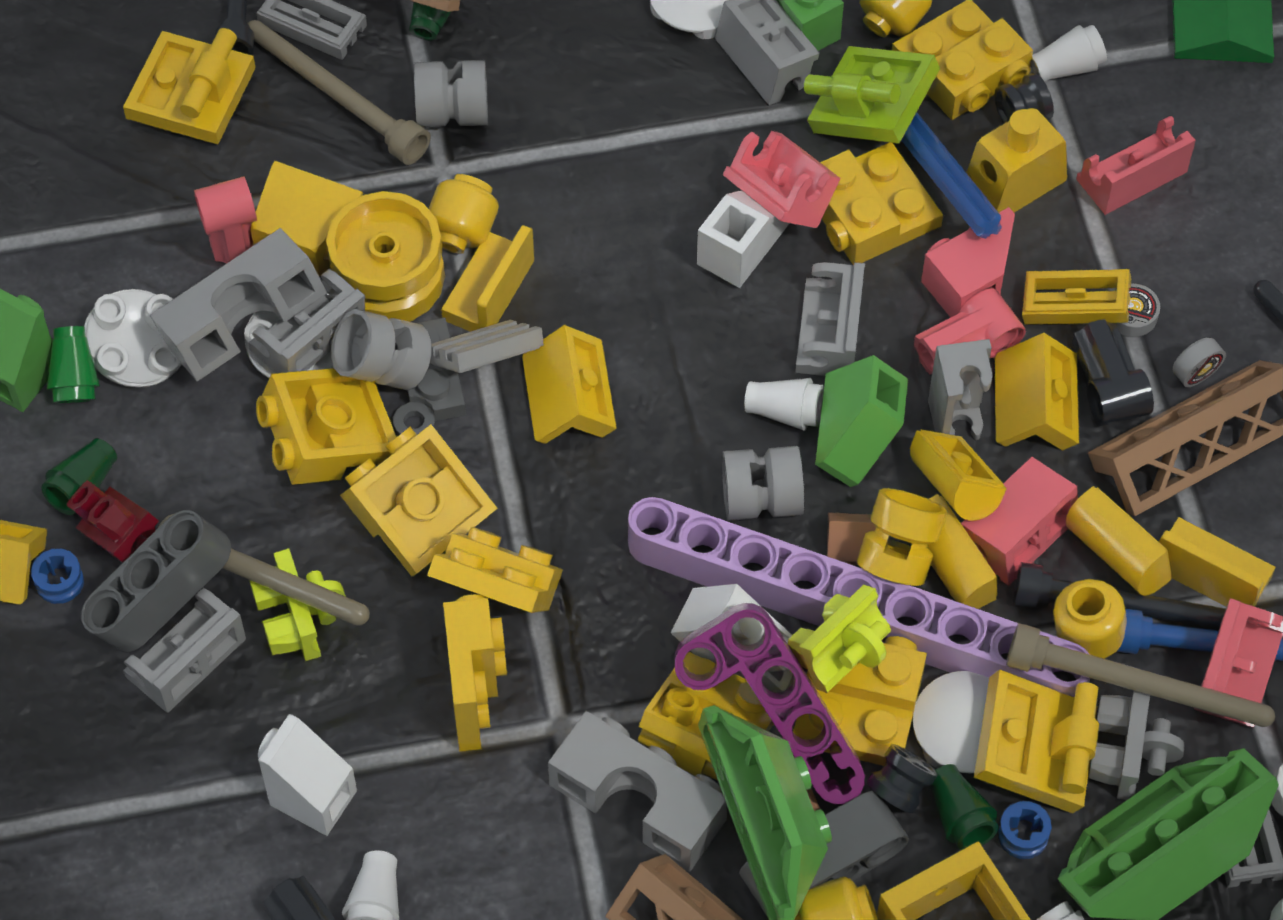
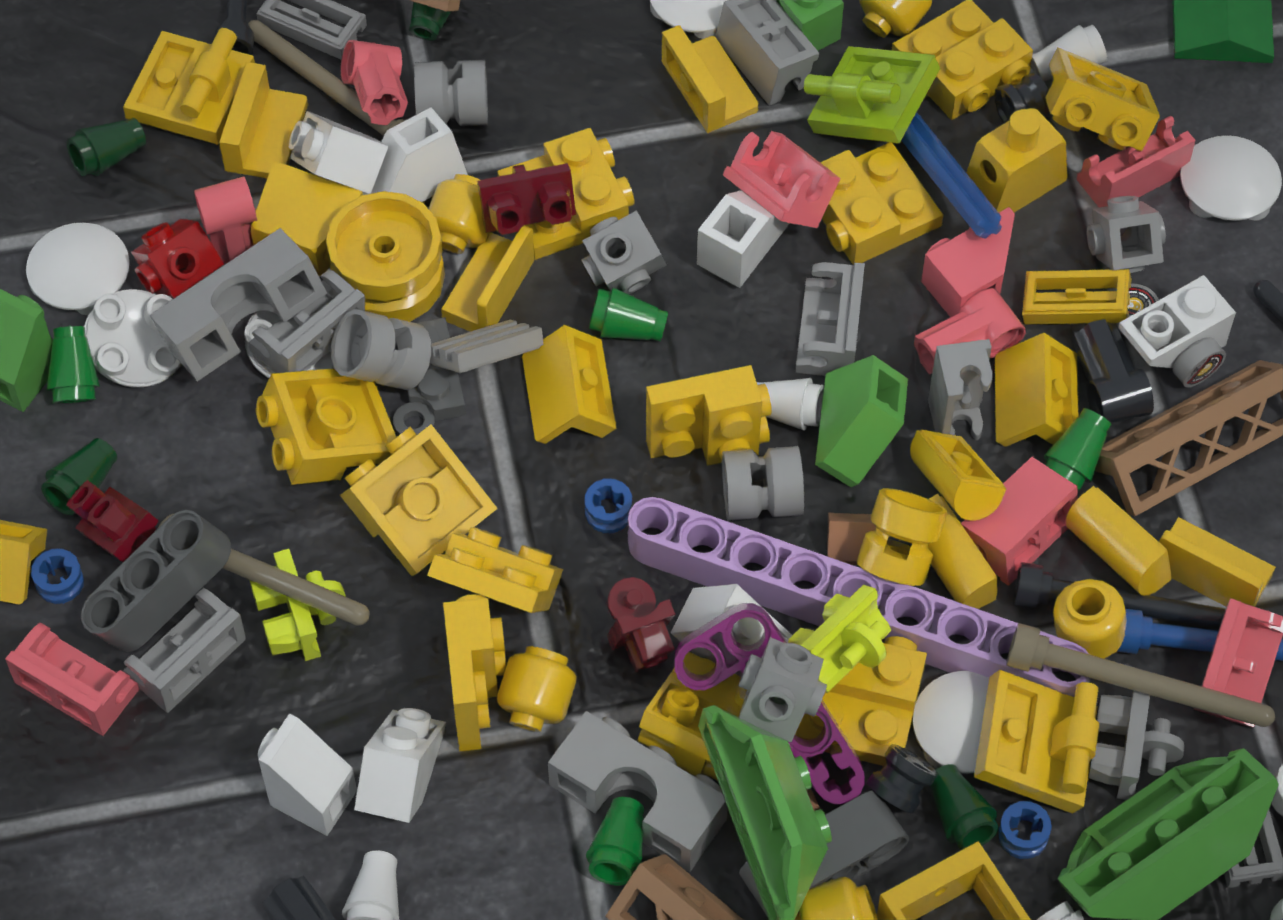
none -> coral hinge [5,623,139,736]
none -> white dish [26,223,130,315]
none -> dark green cone [67,118,146,176]
none -> red brick [131,219,224,299]
none -> yellow panel [219,62,308,178]
none -> white slope [289,111,388,194]
none -> coral piece [341,40,408,125]
none -> white slope [354,708,446,823]
none -> white slope [359,107,468,202]
none -> dark red hips [477,163,576,235]
none -> yellow plate [497,128,634,260]
none -> yellow head [497,646,576,732]
none -> light grey brick [581,210,666,294]
none -> blue bush [585,479,632,533]
none -> green cone [586,797,644,886]
none -> green cone [589,287,668,342]
none -> dark red hips [607,577,675,672]
none -> yellow plate [646,365,772,466]
none -> yellow panel [662,25,758,133]
none -> light grey brick [739,637,827,742]
none -> green cone [1044,408,1111,492]
none -> yellow plate [1045,47,1160,151]
none -> light grey brick [1087,196,1166,273]
none -> white slope [1118,275,1236,368]
none -> white dish [1180,136,1282,221]

